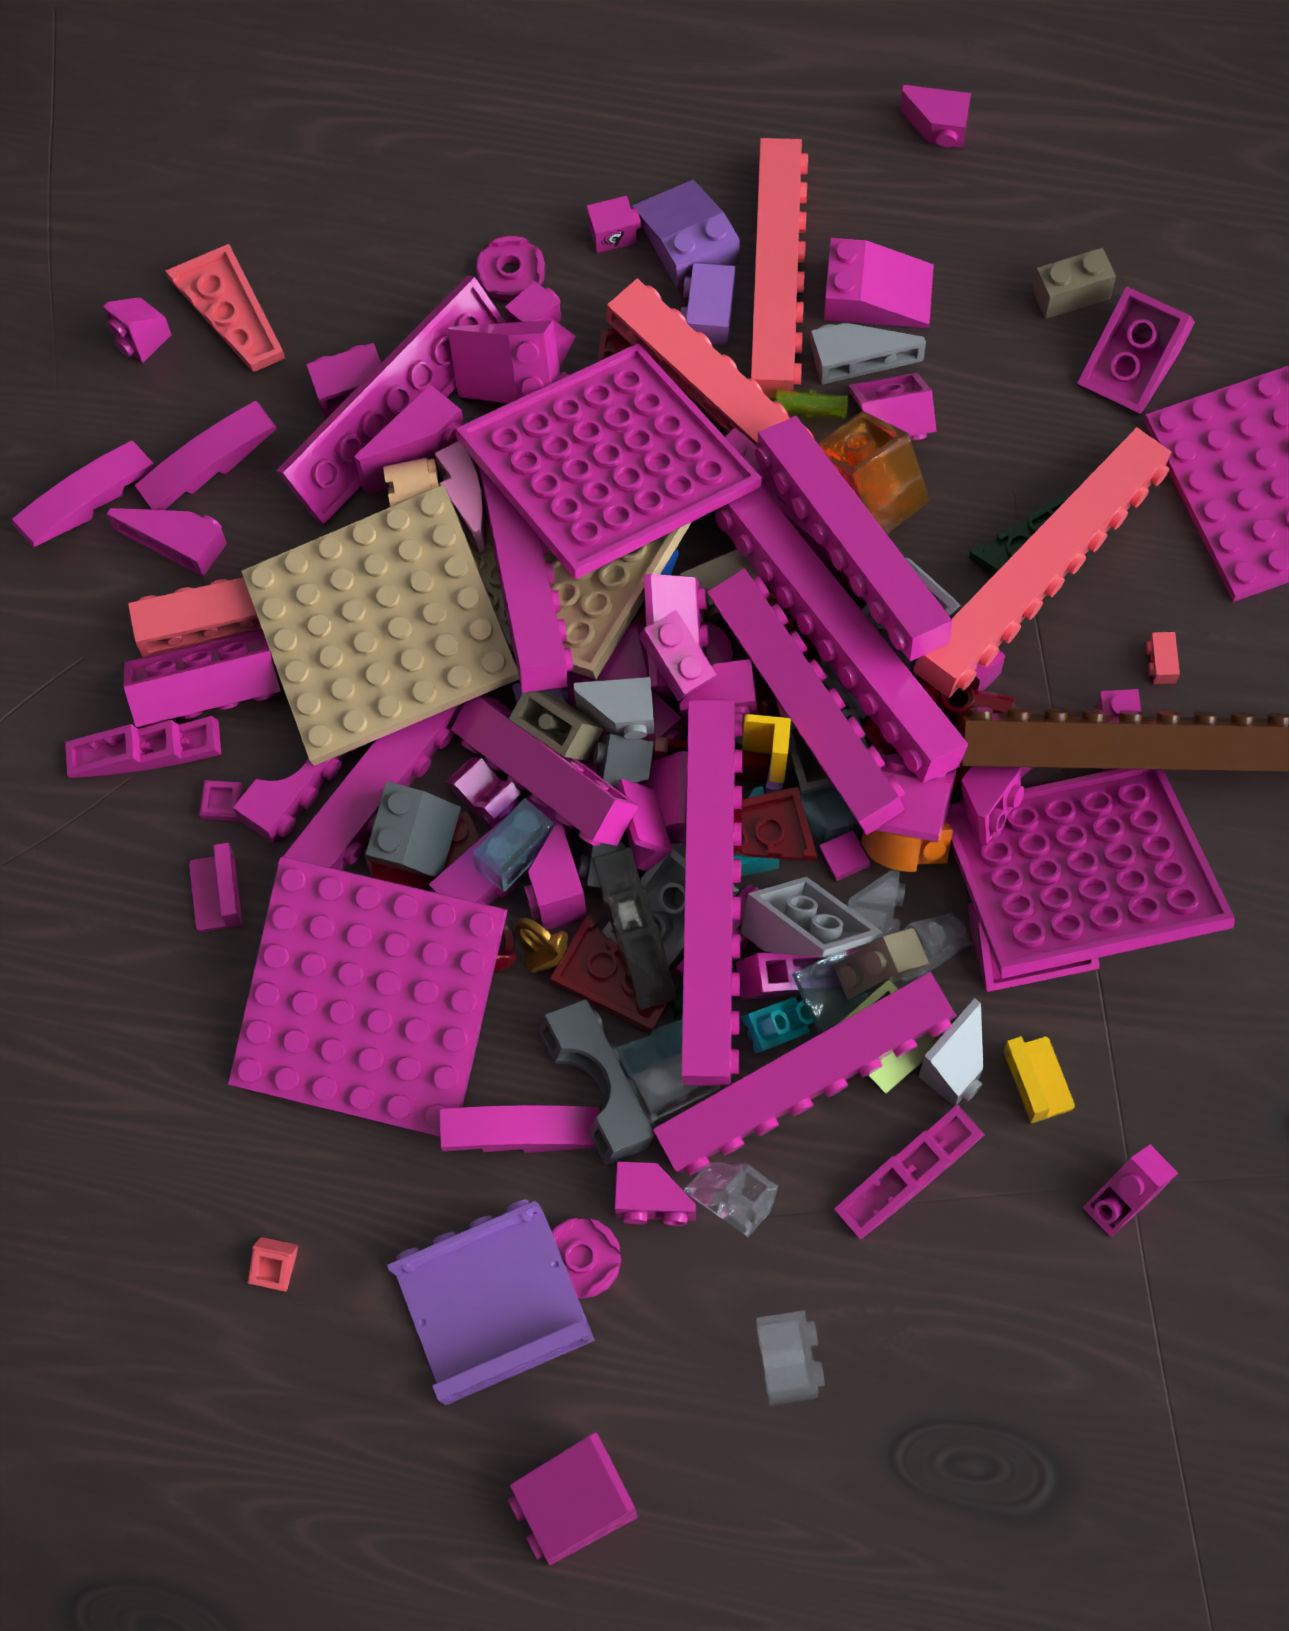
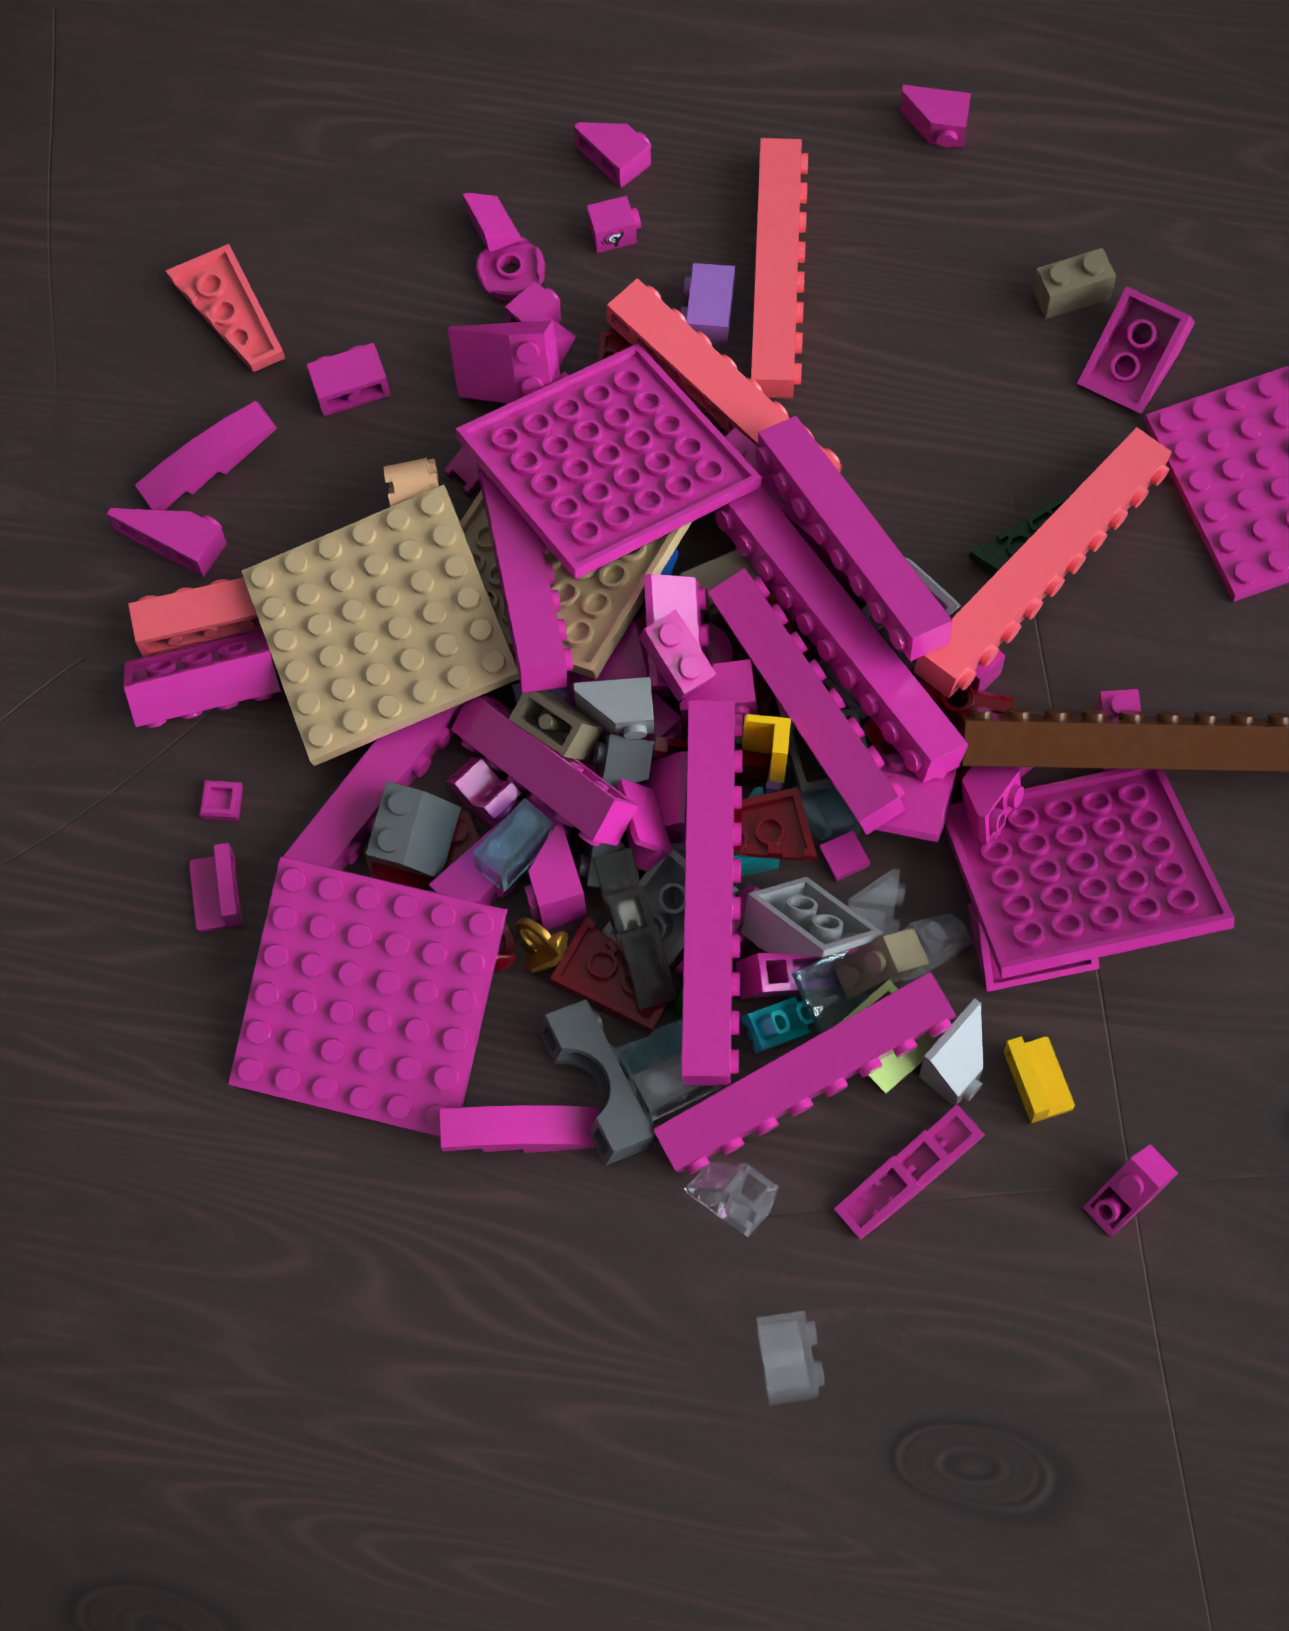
dark pink slope [12,441,154,547] -> none
dark pink slope [65,716,221,778] -> none
dark pink slope [103,297,171,363] -> none
dark pink arch [233,748,357,845] -> none
coral slope [247,1238,298,1292] -> none
dark pink plate [276,276,506,524] -> none
dark pink slope [354,385,464,495] -> none
medium lavender panel [387,1200,595,1405] -> none
bright pink slope [435,441,487,554] -> none
dark pink slope [508,1432,638,1565] -> none
dark pink tile [551,1218,621,1299] -> none
dark pink slope [615,1162,696,1226] -> none
medium lavender slope [632,180,739,289] -> none
clear neon green pin [775,388,848,419] -> none
light grey slope [810,323,926,385] -> none
clear orange slope [818,411,930,535] -> none
dark pink slope [824,238,934,328] -> none
dark pink slope [848,373,937,440] -> none
orange brick [861,823,953,872] -> none
coral piece [1146,632,1180,684] -> none
none -> dark pink slope [462,193,521,253]
none -> dark pink slope [574,122,651,189]

